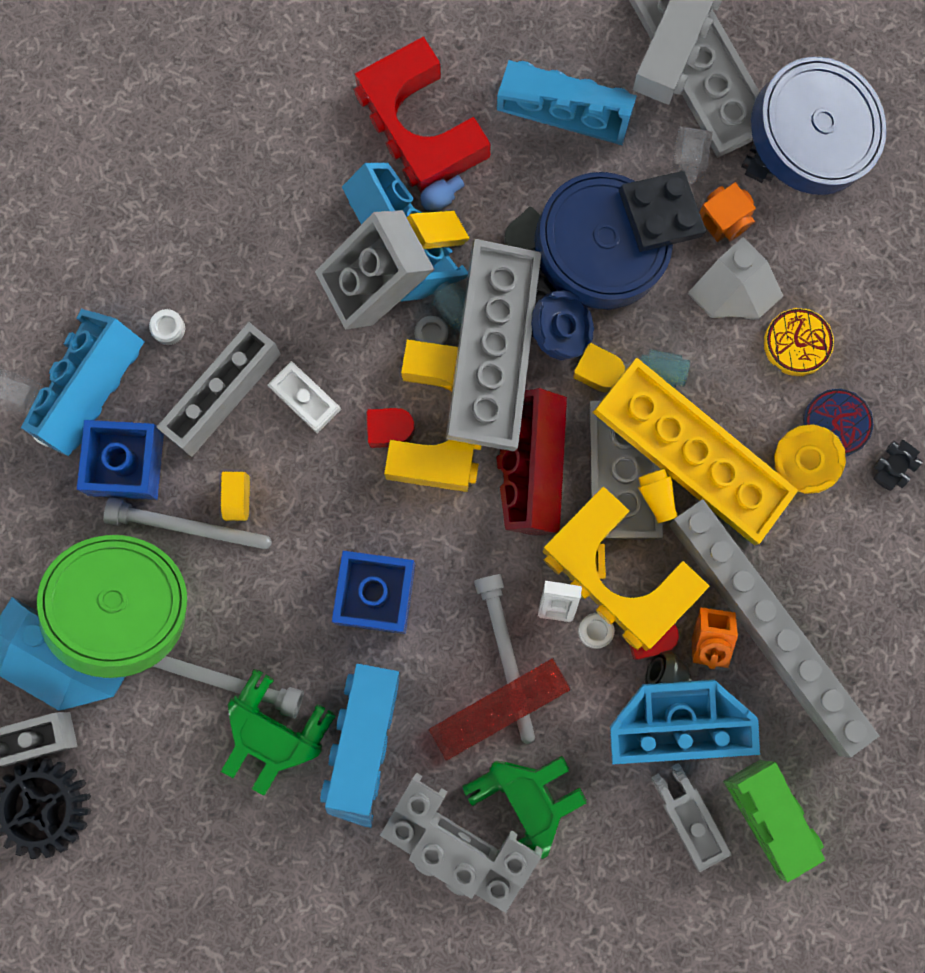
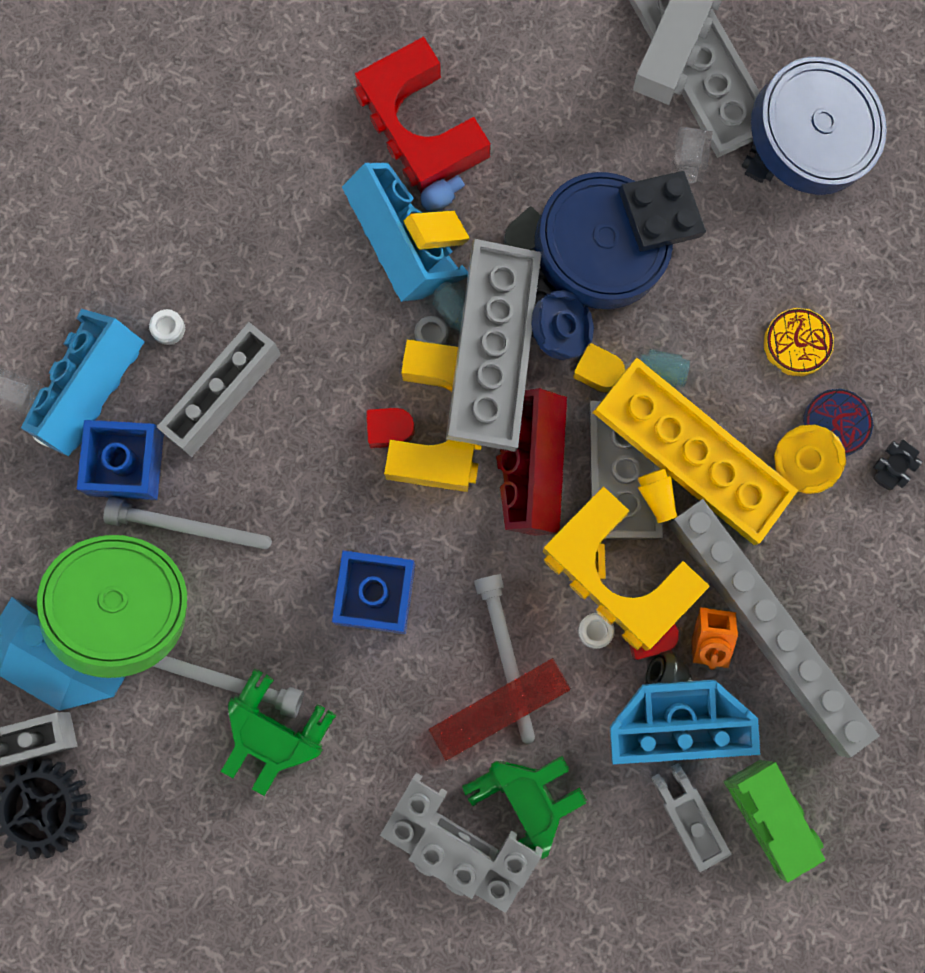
yellow piece [221,472,250,521] -> none
white plate [267,361,341,433] -> none
light grey brick [315,210,435,330] -> none
dark azure wedge [320,664,400,828] -> none
dark azure wedge [497,60,637,145] -> none
white plate [538,581,582,622] -> none
light grey slope [687,237,783,320] -> none
orange brick [699,182,756,242] -> none

